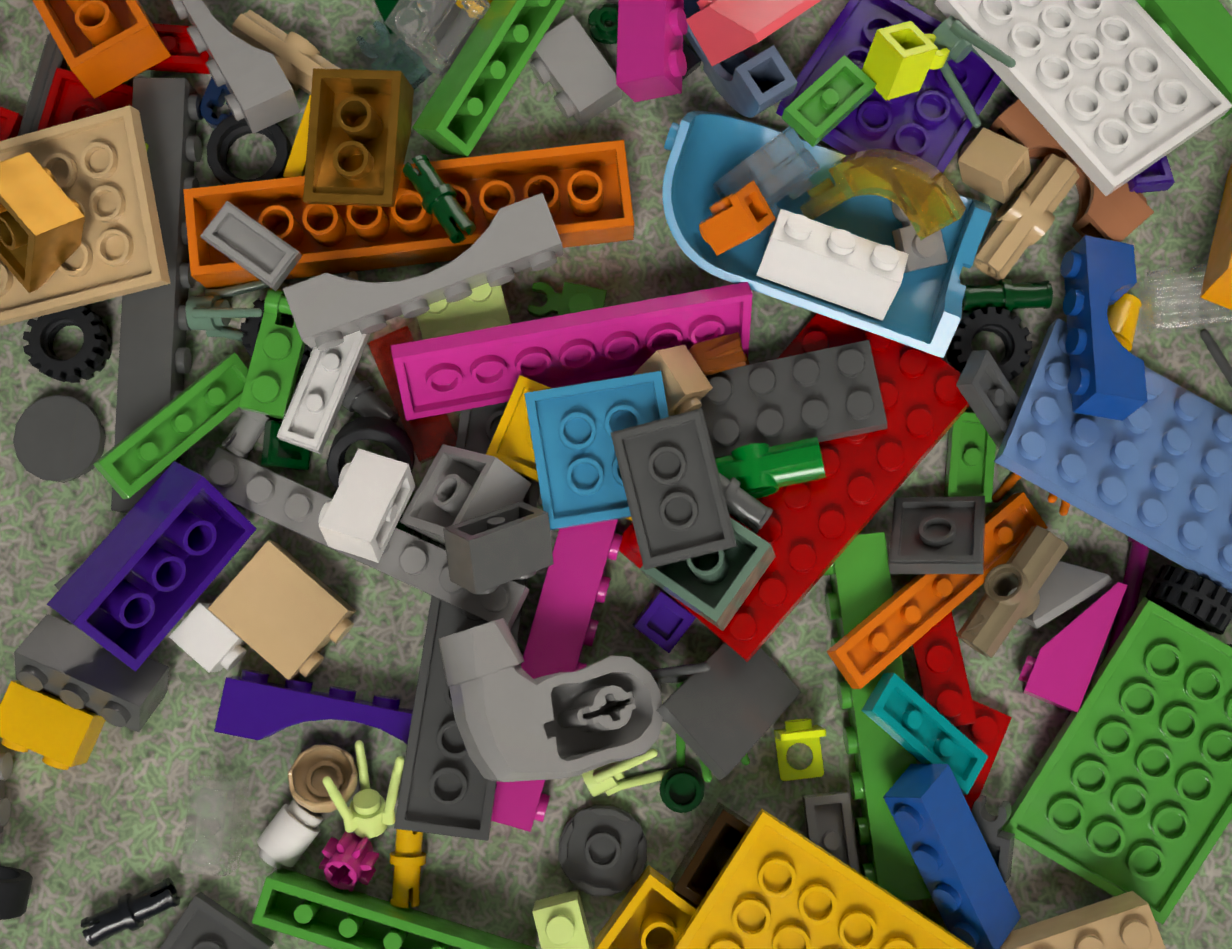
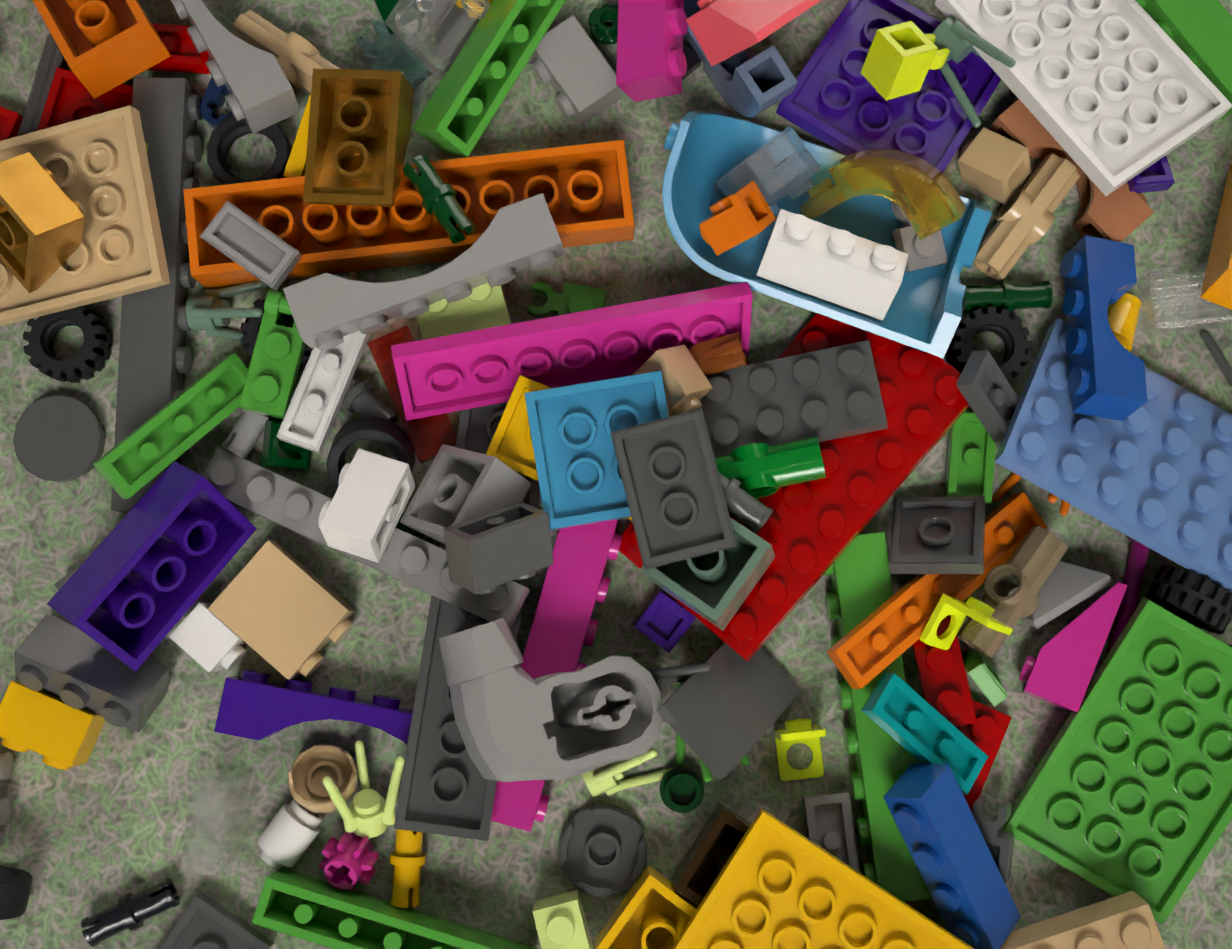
bright green plate [781,55,876,147] -> none
none -> neon yellow bracket [920,593,1013,650]
none -> bright green tile [962,648,1007,707]

